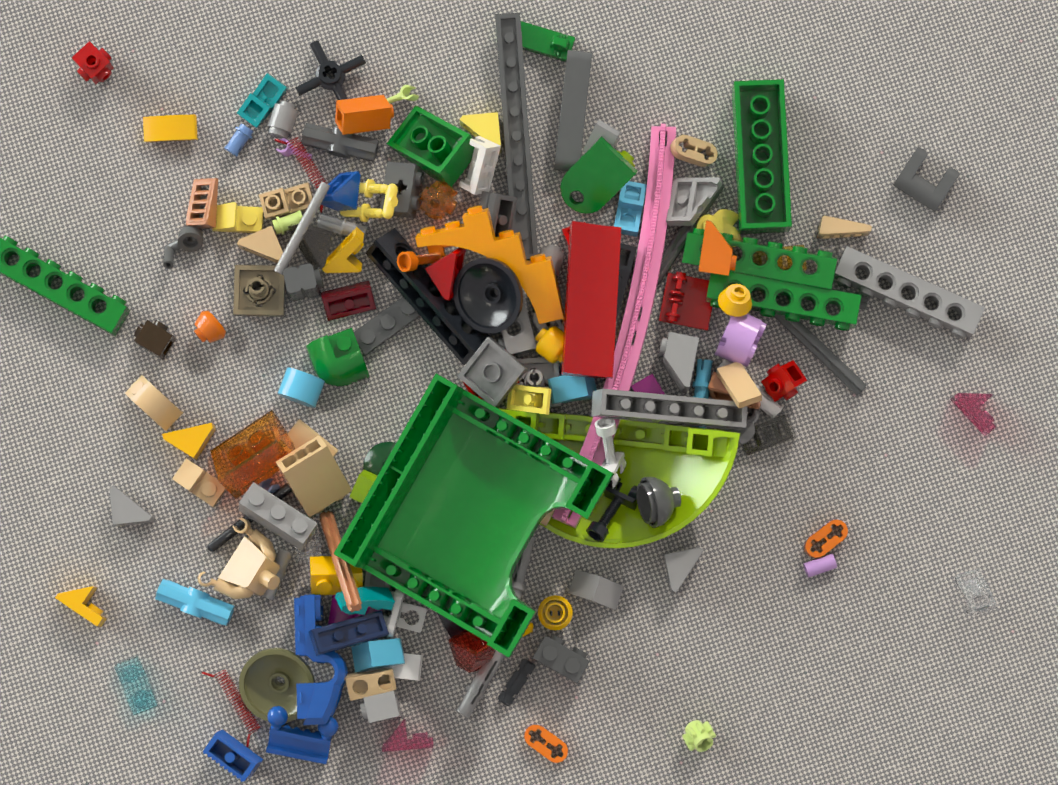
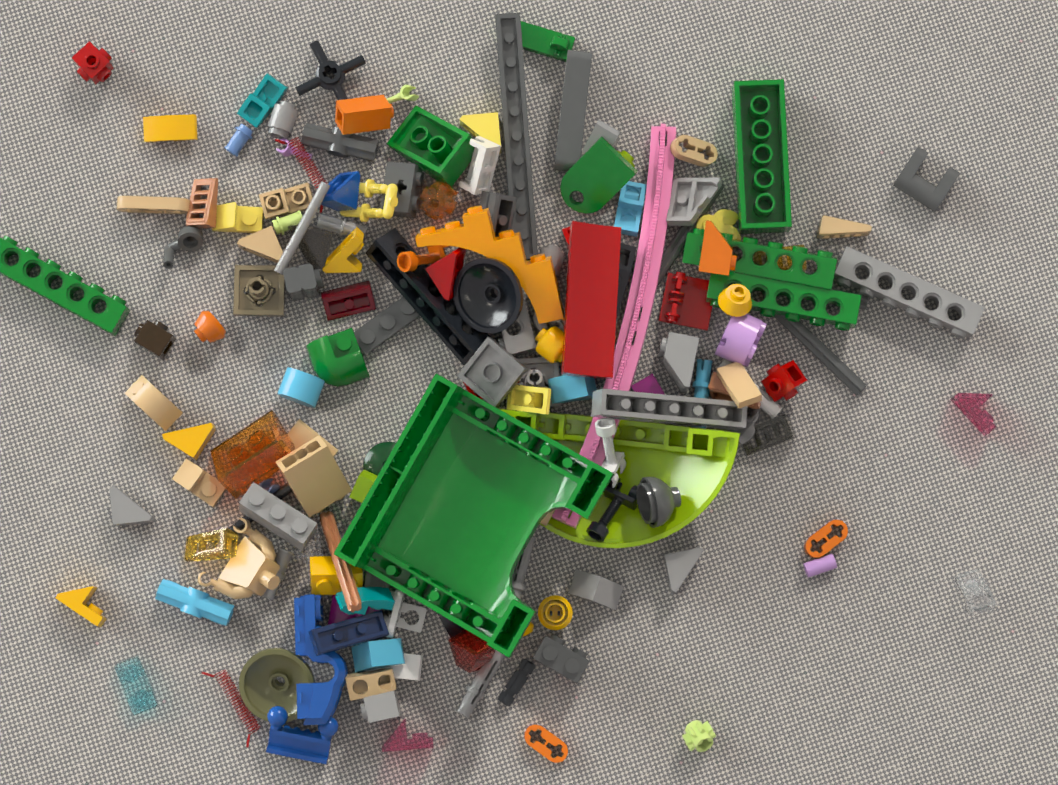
blue brick [203,729,263,782] -> none
none -> tan beam [117,196,190,214]
none -> clear yellow slope [184,528,238,562]

